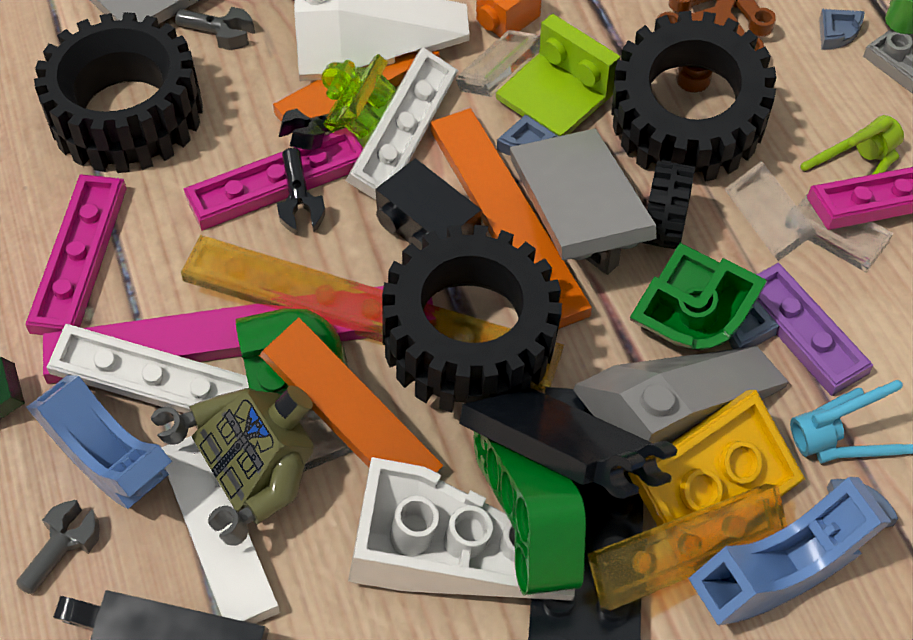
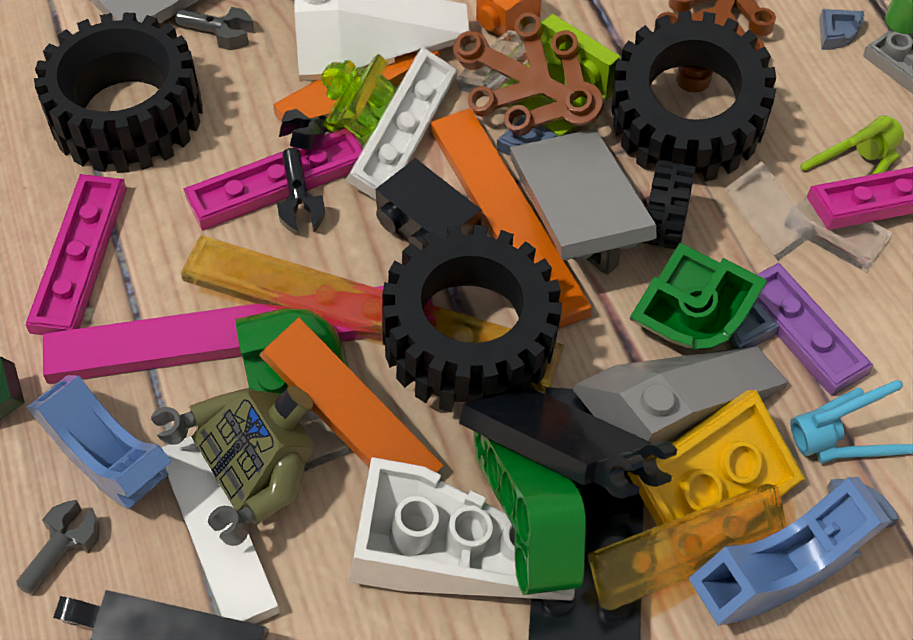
white tile [47,323,249,413] -> none
none -> dark orange plant [453,12,604,136]

